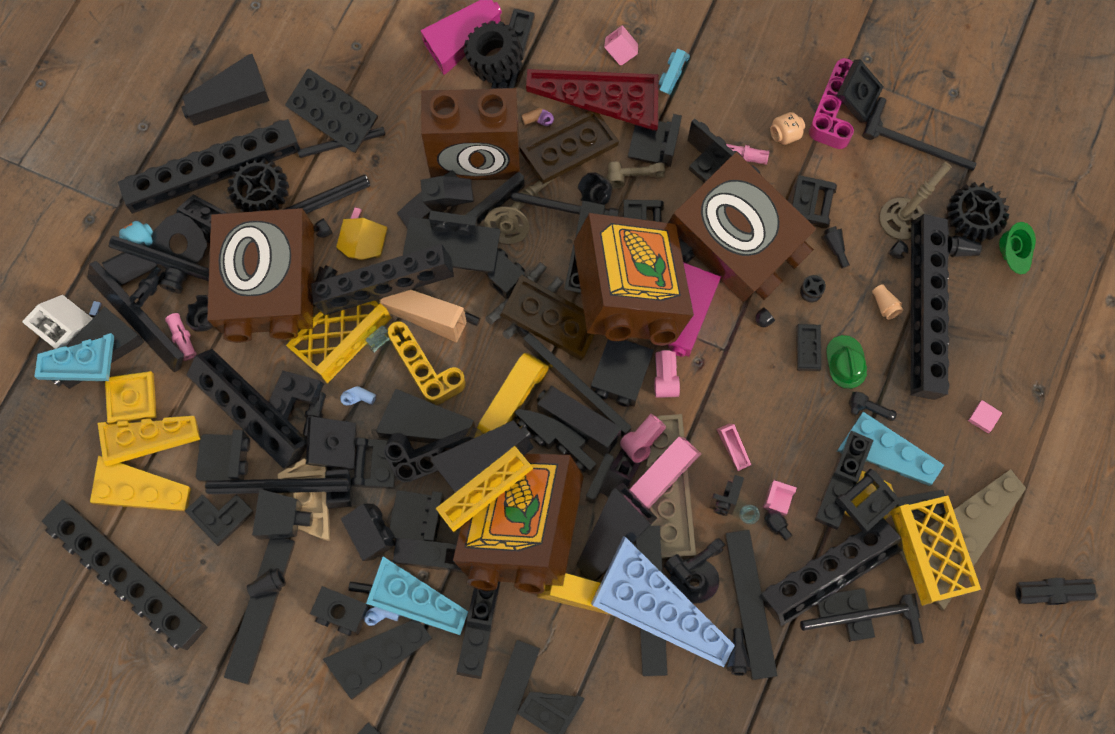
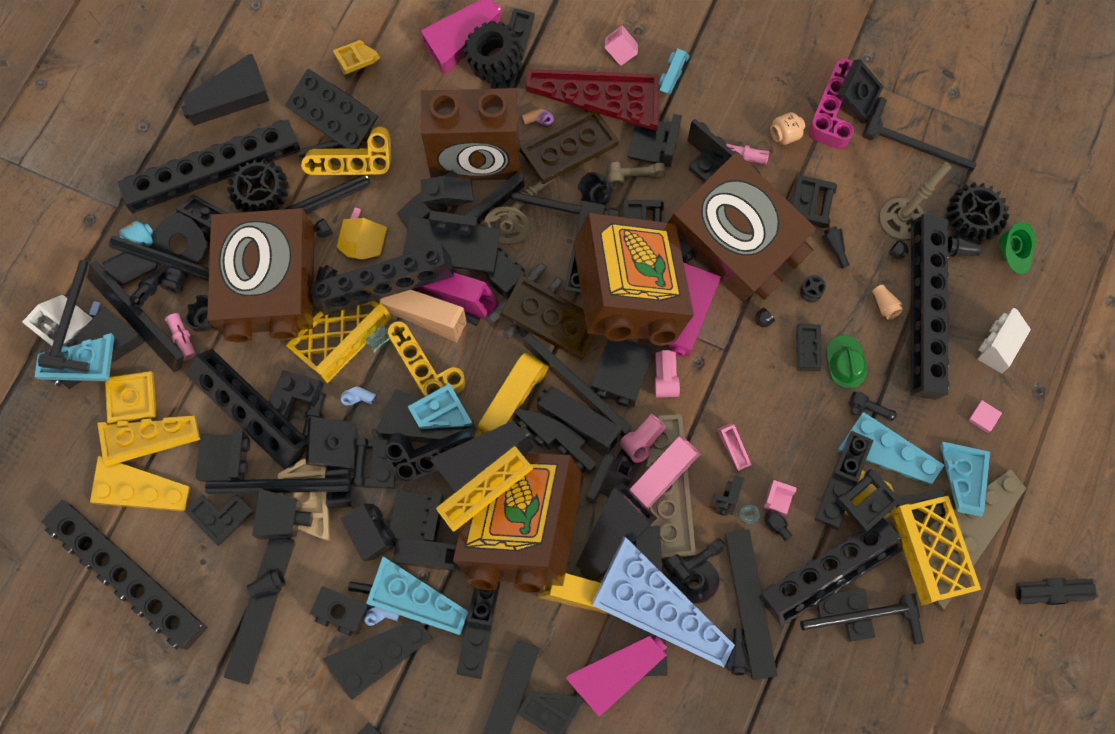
none -> black bar [38,260,90,372]
none -> yellow beam [301,126,392,175]
none -> yellow slope [333,40,380,75]
none -> medium azure wing [408,384,473,429]
none -> dark pink slope [415,273,499,321]
none -> dark pink slope [566,636,668,717]
none -> medium azure wing [940,442,990,517]
none -> white slope [978,308,1031,374]

